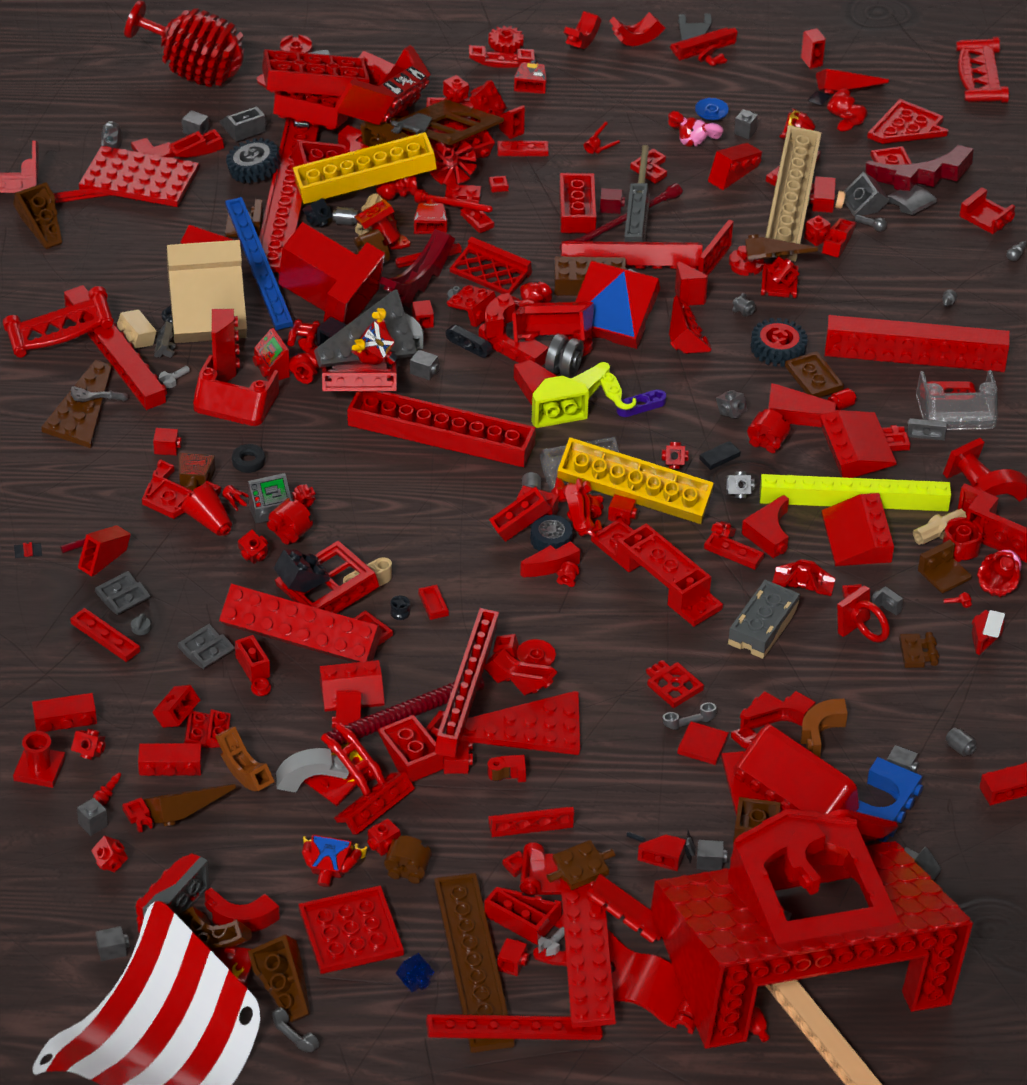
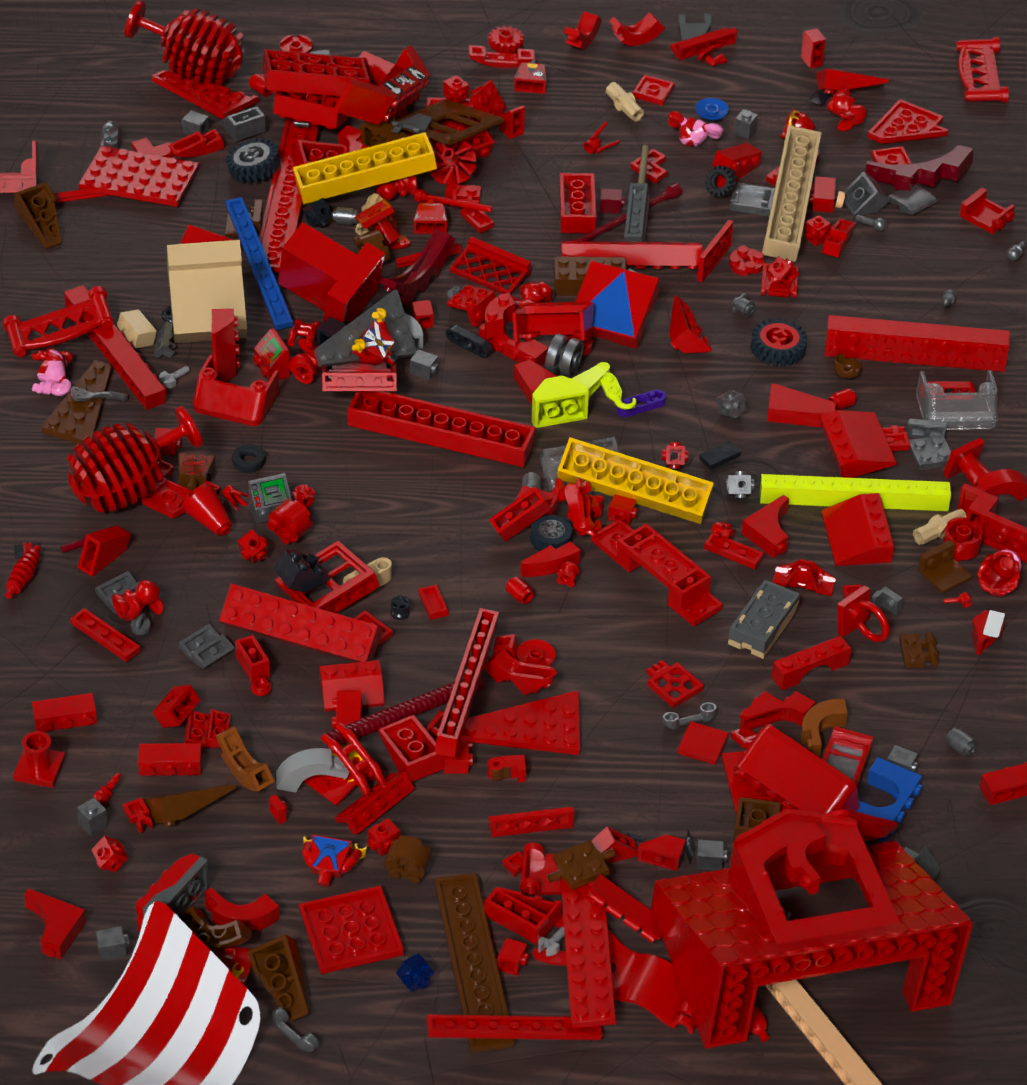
red brick [71,729,106,760] -> none
red tile [489,176,509,192] -> none
red tile [497,141,548,156] -> none
red slope [675,262,708,306] -> none
reddish brown wedge [745,234,818,261] -> none
red brick [747,409,791,453] -> none
reddish brown plate [785,351,844,397] -> none
none -> red piece [5,545,41,599]
none -> red arch [24,888,86,960]
none -> bright pink hair [31,348,73,396]
none -> red plant [66,406,203,512]
none -> red animal [112,580,164,621]
none -> red wing [152,70,258,119]
none -> red brick [249,73,273,97]
none -> red plate [269,794,288,824]
none -> red brick [506,577,534,604]
none -> red slope [591,826,638,863]
none -> tan piece [606,82,644,122]
none -> red tile [632,75,675,106]
none -> black tyre [704,165,738,197]
none -> flat silver container [729,183,775,216]
none -> red arch [771,635,851,691]
none -> red door [822,726,873,789]
none -> reddish brown hair [833,354,862,379]
none -> flat silver plate [909,435,951,470]

